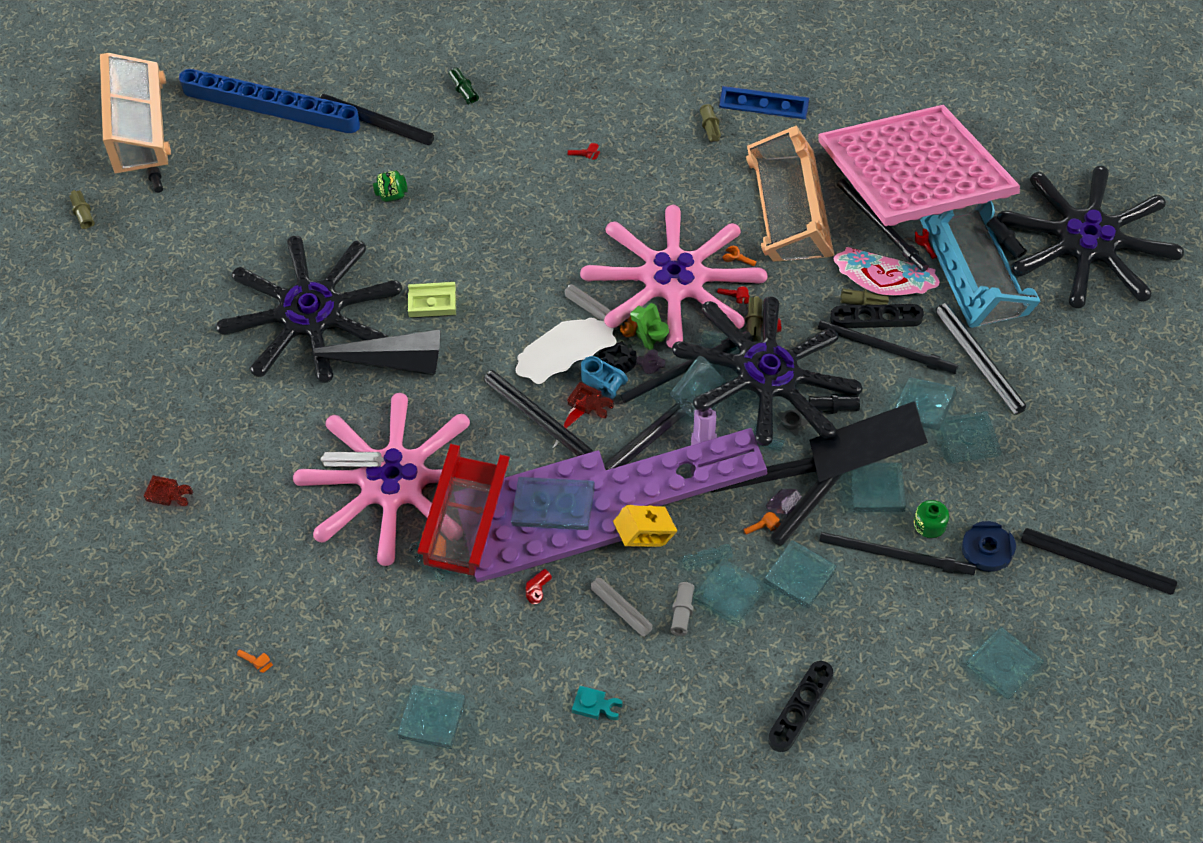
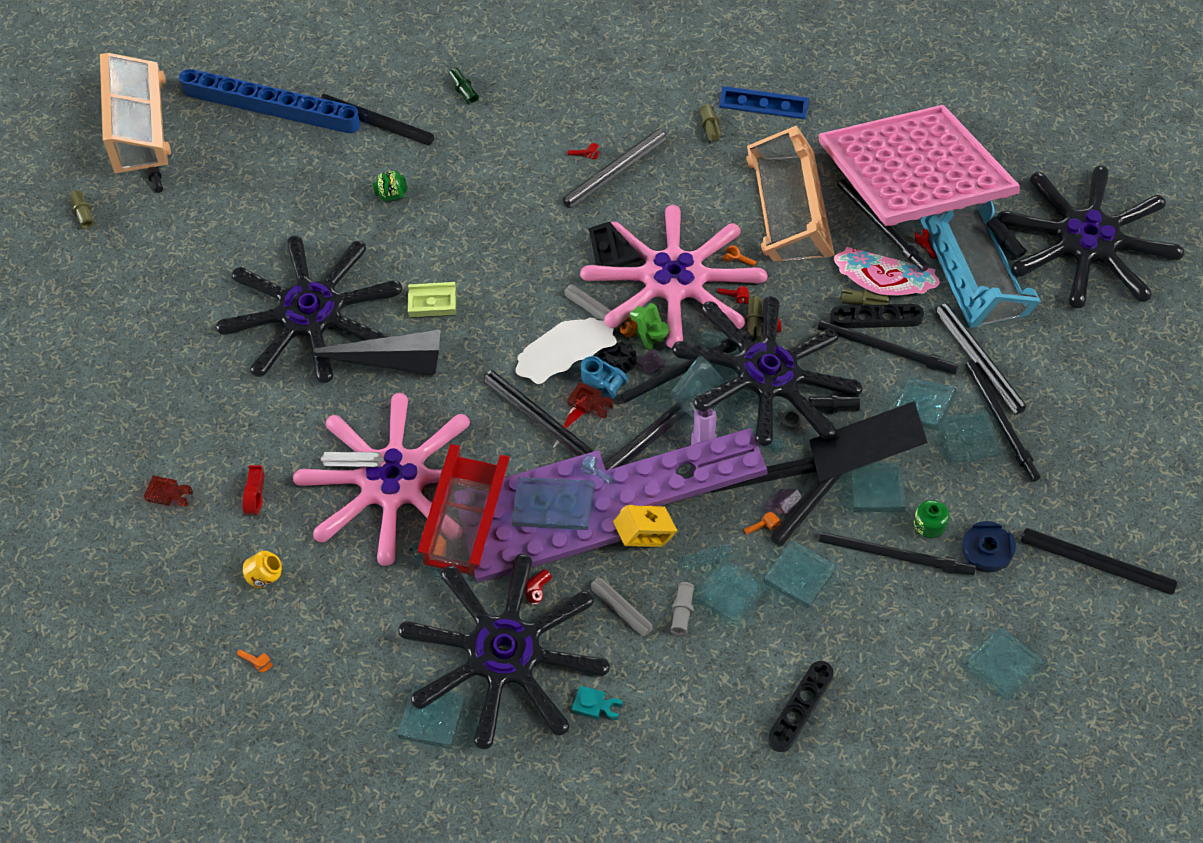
none -> red piece [242,465,265,515]
none -> yellow head [243,551,282,588]
none -> black animal [398,554,610,750]
none -> black axle [563,129,666,208]
none -> clear light blue hand [581,454,614,484]
none -> black wing [588,221,642,267]
none -> black bar [965,360,1041,482]

